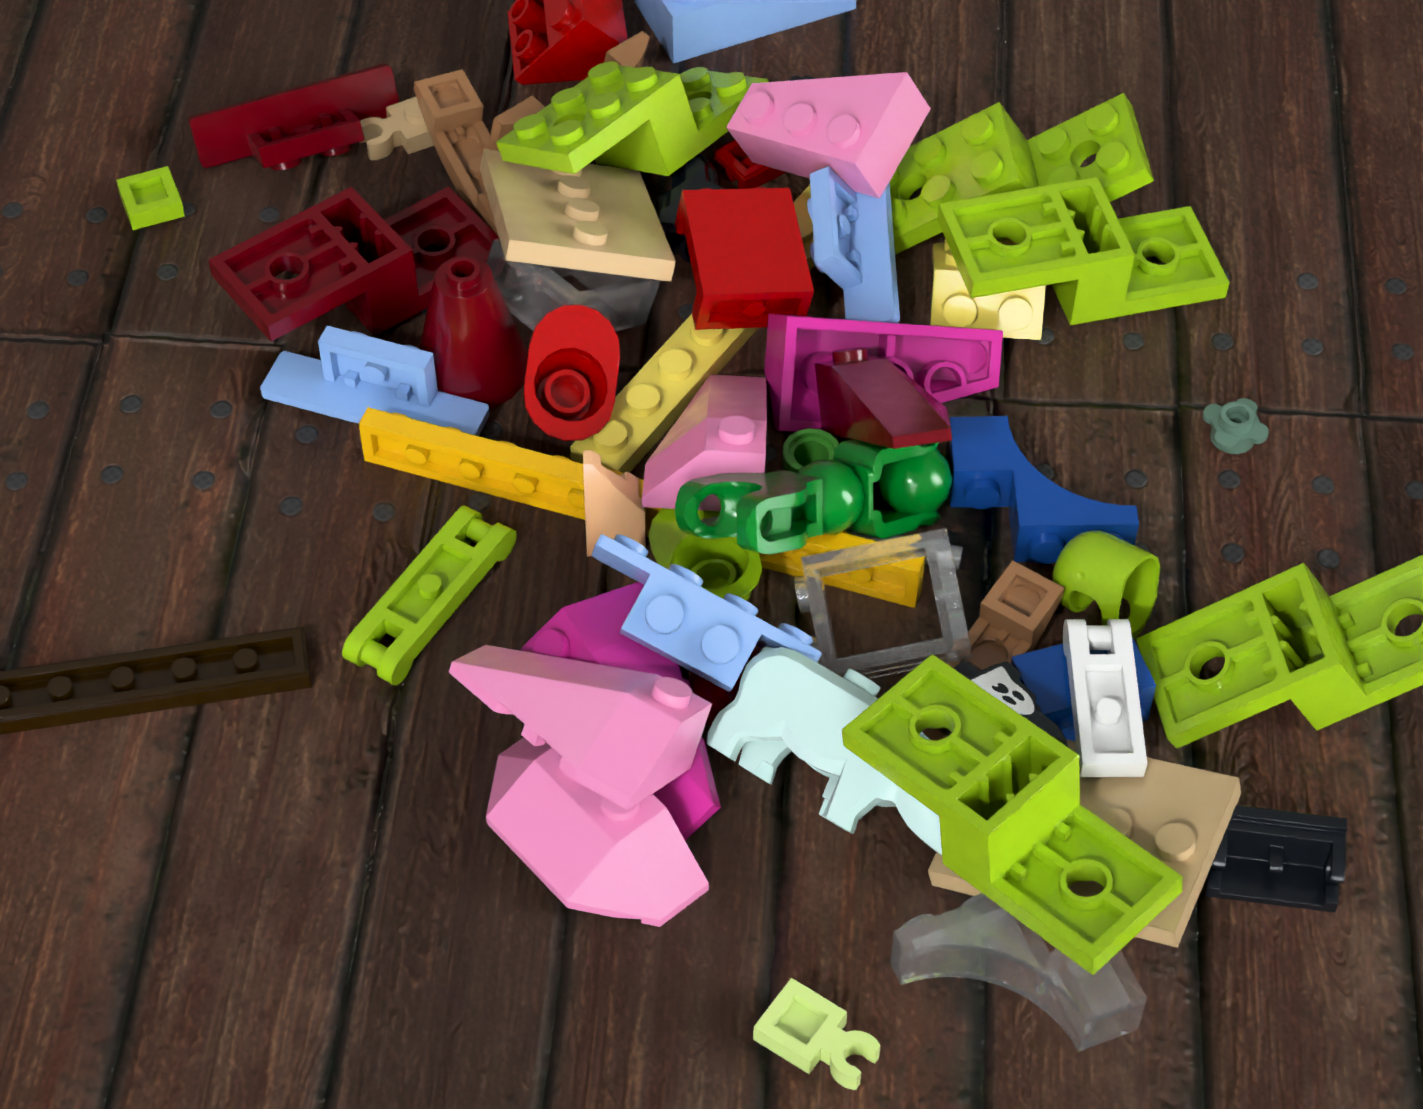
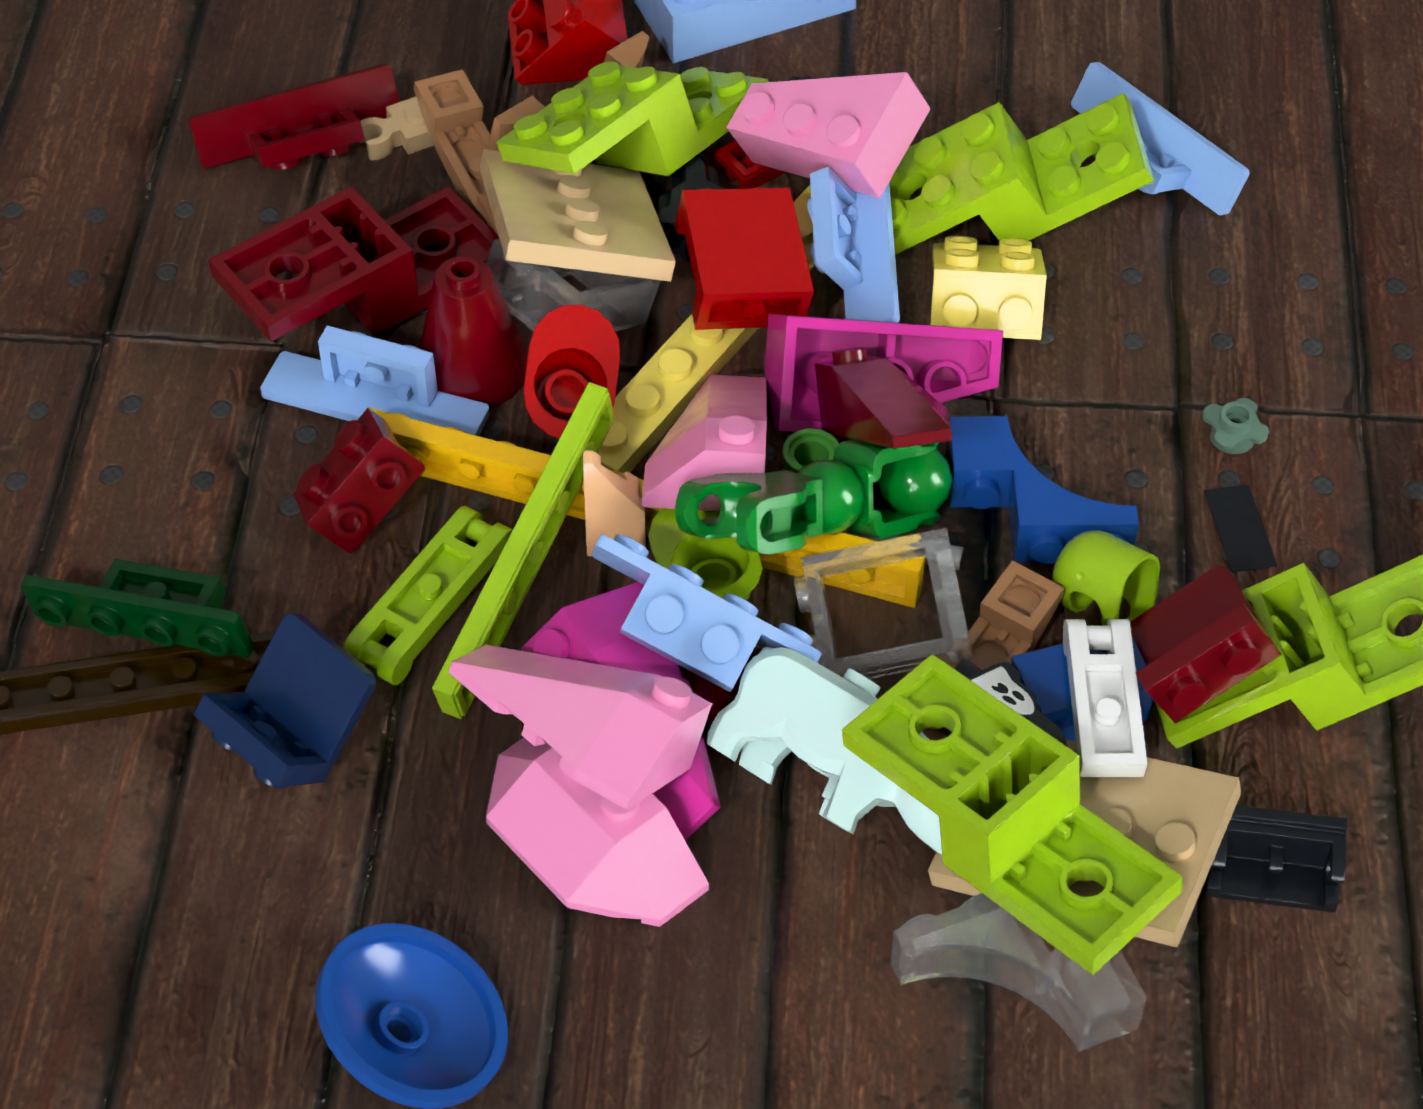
lime plate [116,166,185,230] -> none
yellowish green plate [753,978,881,1090] -> none
lime bracket [937,177,1230,325] -> none
none -> dark green bracket [20,559,255,658]
none -> dark blue bracket [193,614,376,788]
none -> dark red bracket [293,408,425,553]
none -> blue dish [315,923,508,1109]
none -> lime tile [432,382,615,719]
none -> light blue bracket [1071,62,1250,215]
none -> dark red bracket [1130,566,1282,723]
none -> black sticker [1204,485,1277,572]

